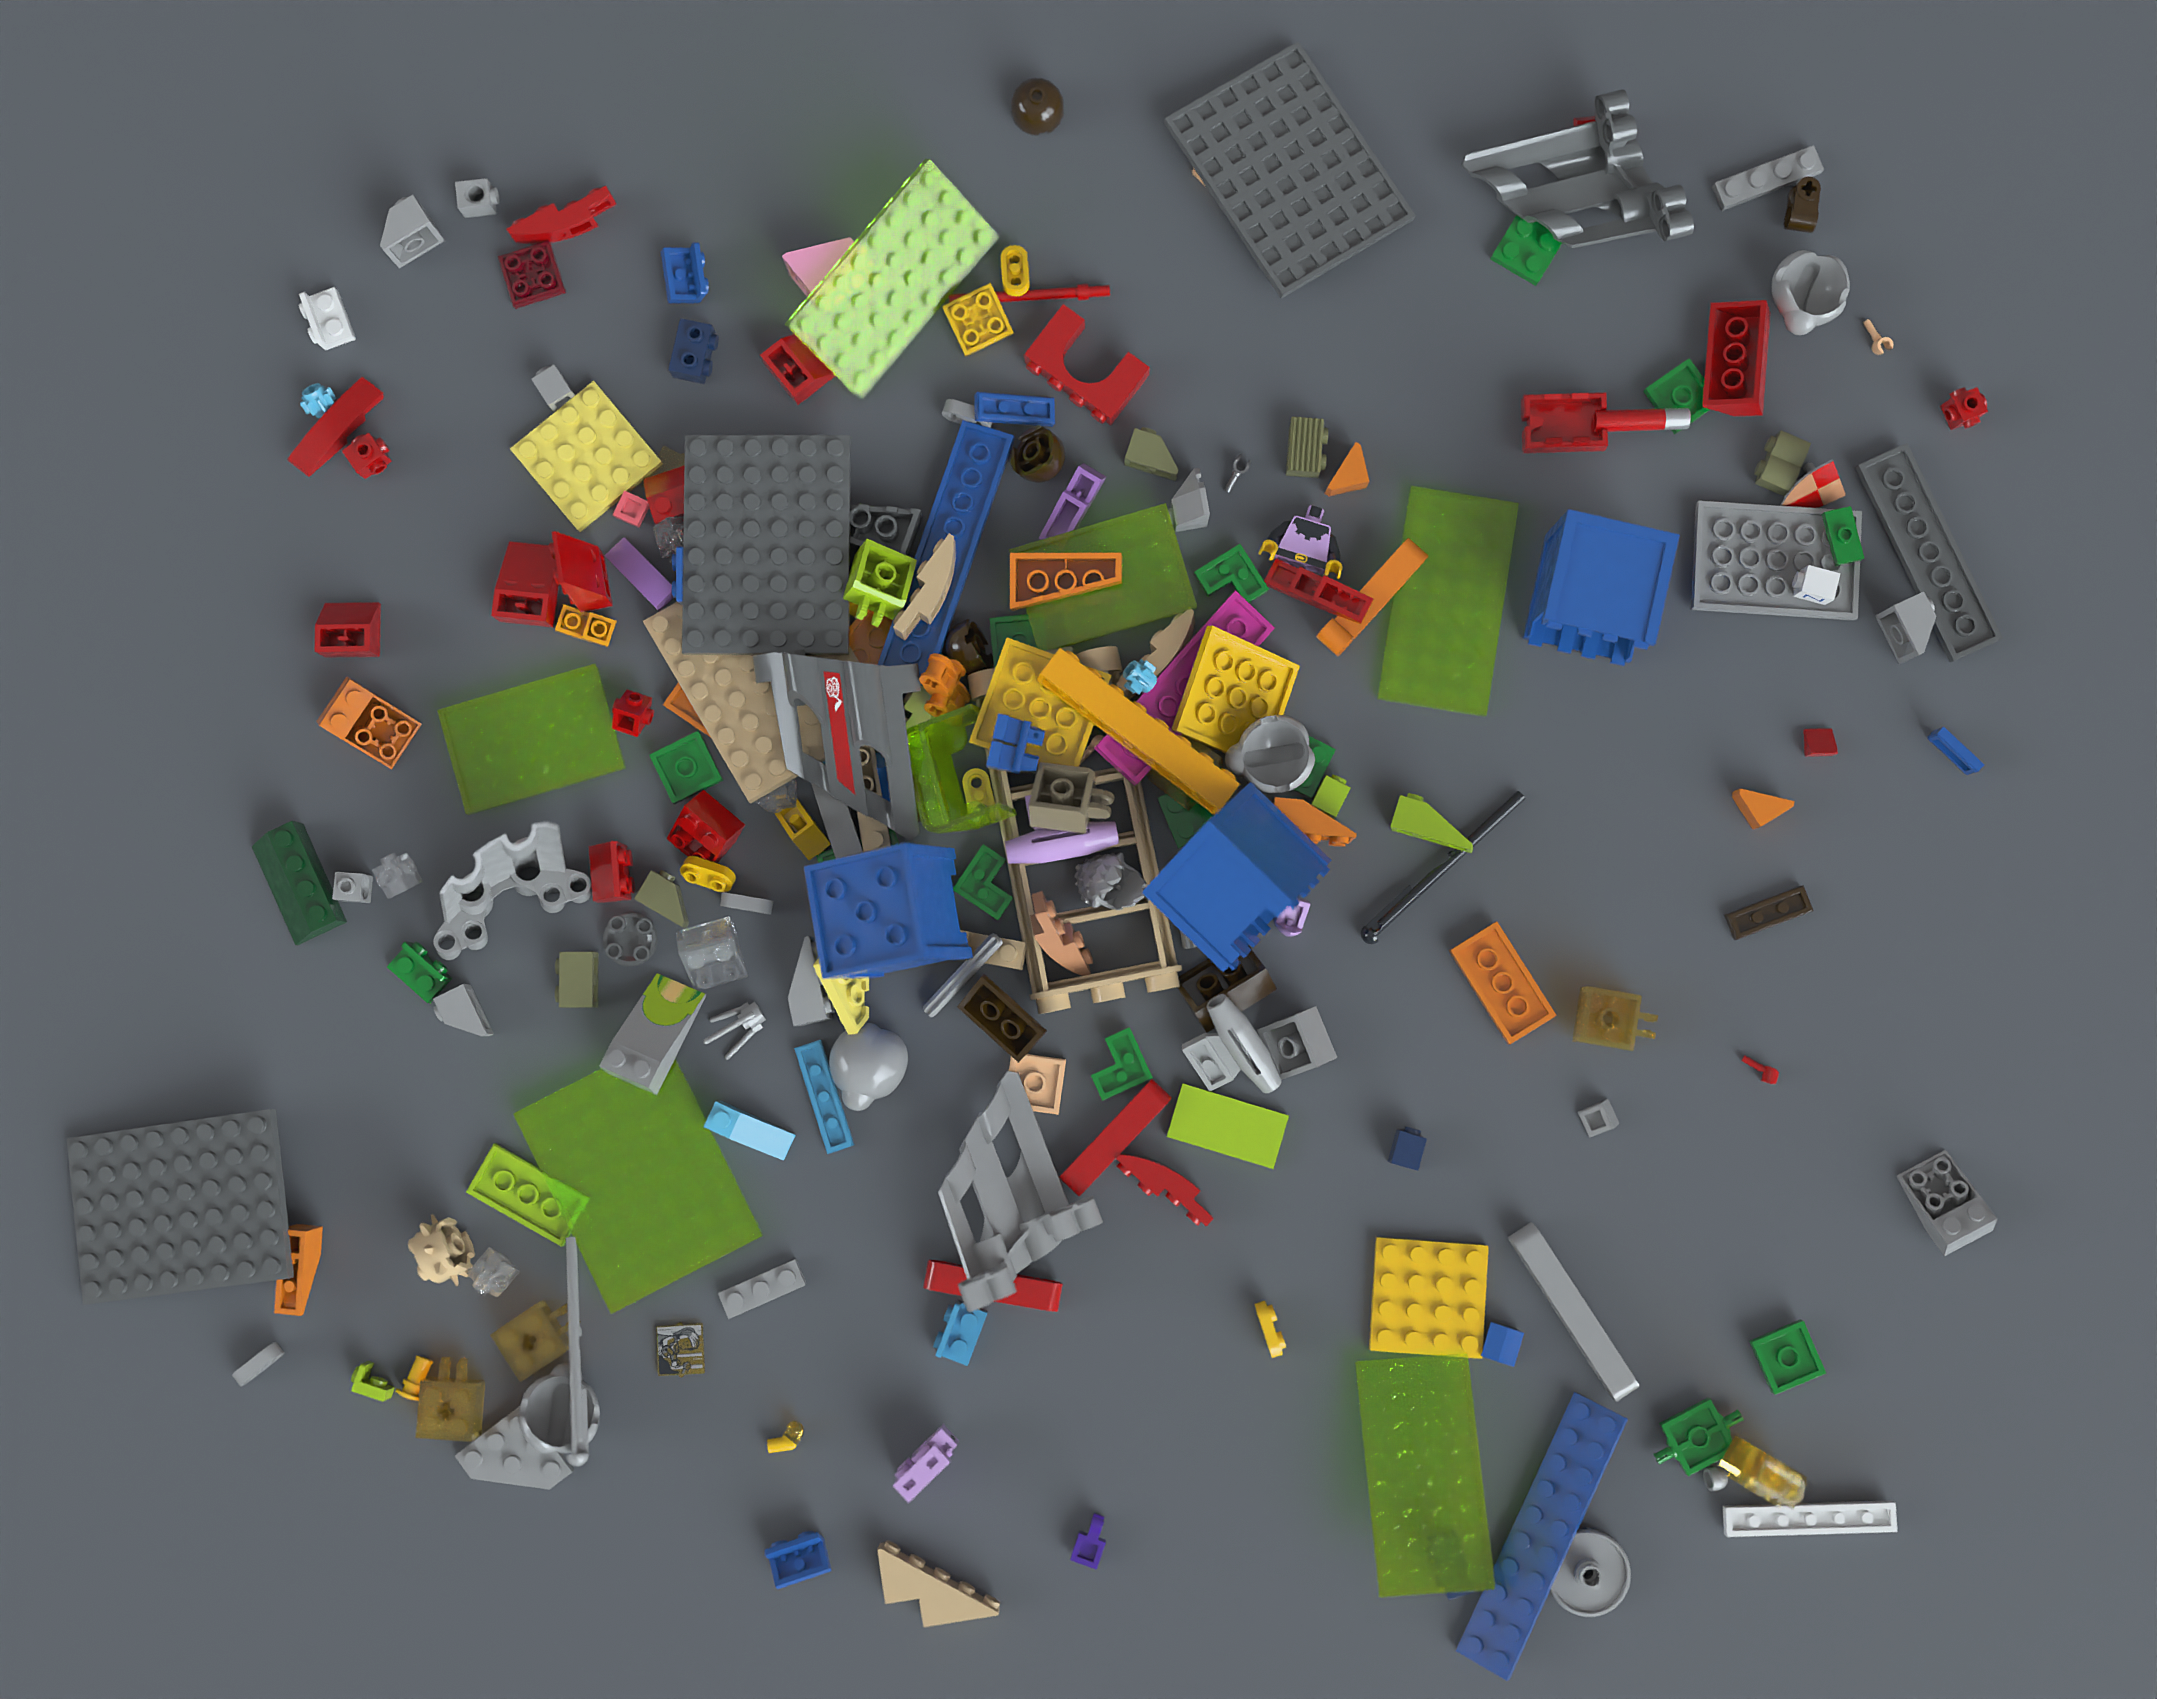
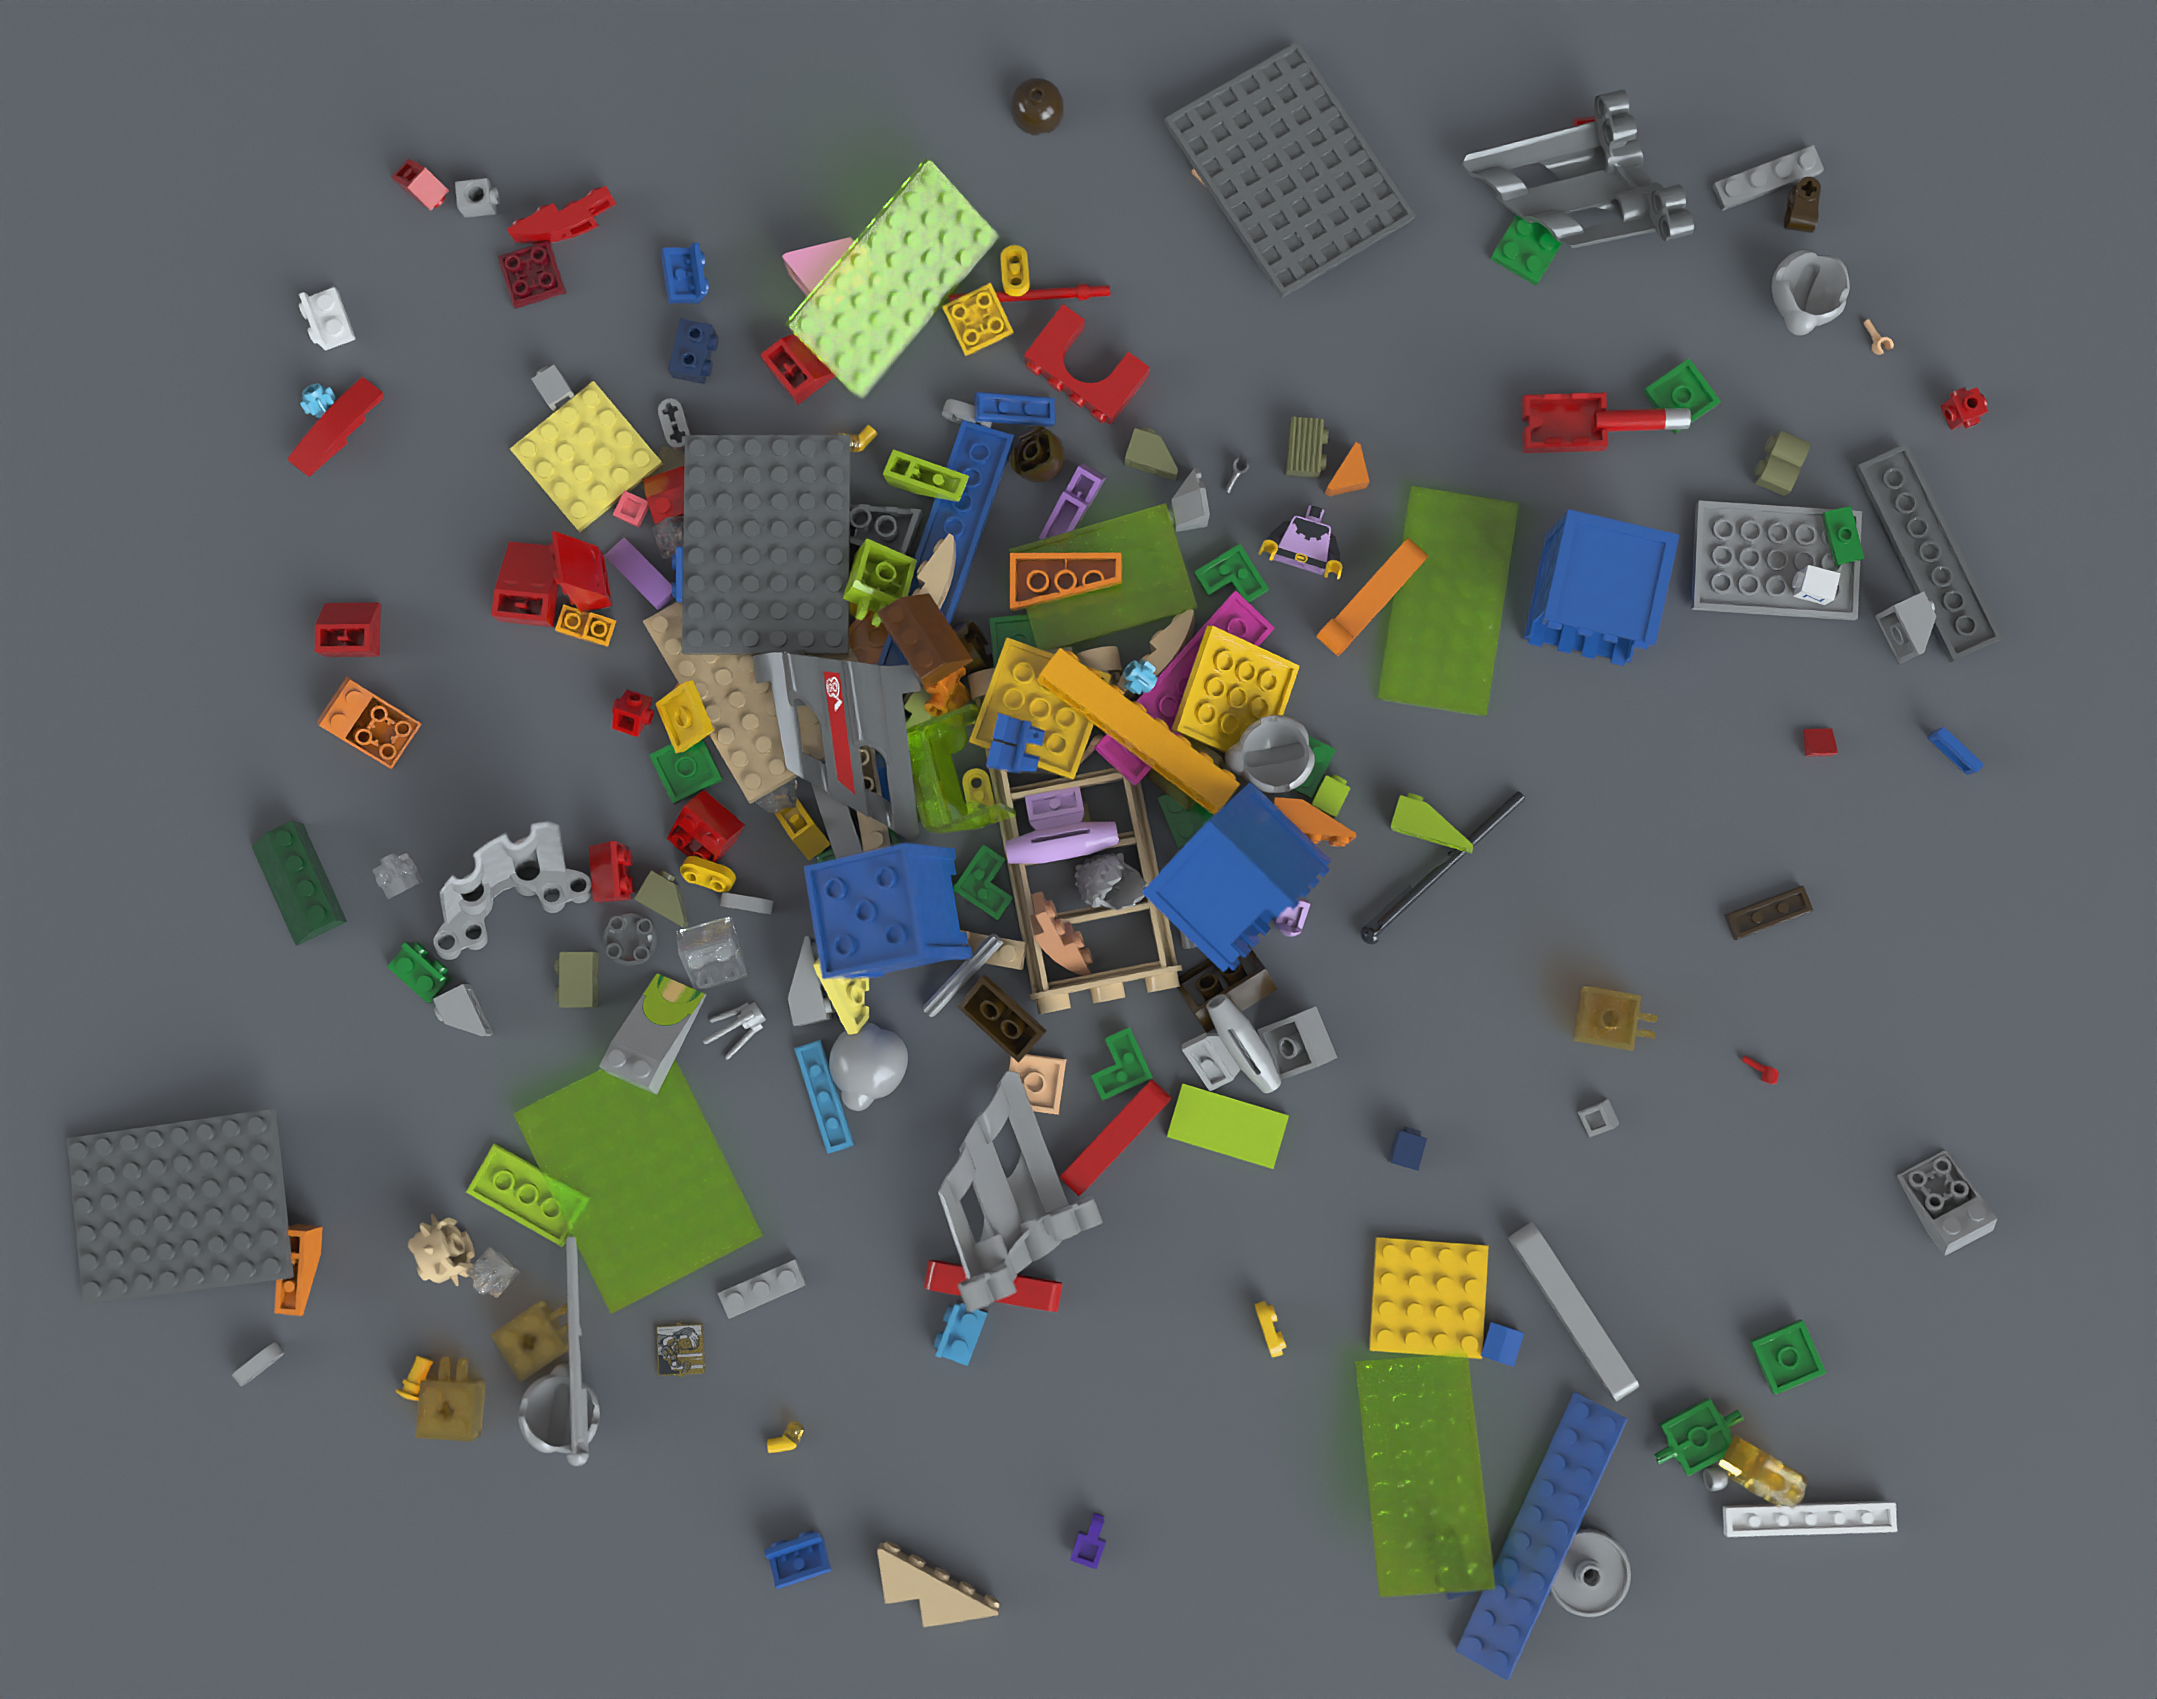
light grey brick [332,872,373,903] -> none
red brick [342,432,392,479] -> none
lime bracket [351,1361,395,1402] -> none
light grey slope [380,195,445,268] -> none
clear neon green plate [437,664,626,815] -> none
light grey plate [455,1406,574,1490] -> none
medium azure slope [704,1101,796,1160] -> none
lavender piece [893,1424,959,1503] -> none
dark tan hinge [1029,762,1115,834] -> none
red slope [1116,1153,1214,1227] -> none
red slope [1264,558,1374,624] -> none
orange plate [1449,921,1557,1045] -> none
red slope [1702,300,1771,416] -> none
orange slope [1732,788,1795,829] -> none
shield [1780,460,1846,508] -> none
none -> slope [391,159,449,210]
none -> yellow plate [655,680,714,753]
none -> light grey beam [658,398,691,451]
none -> yellow arm [839,425,878,452]
none -> reddish brown slope [877,593,973,690]
none -> lime slope [883,449,969,502]

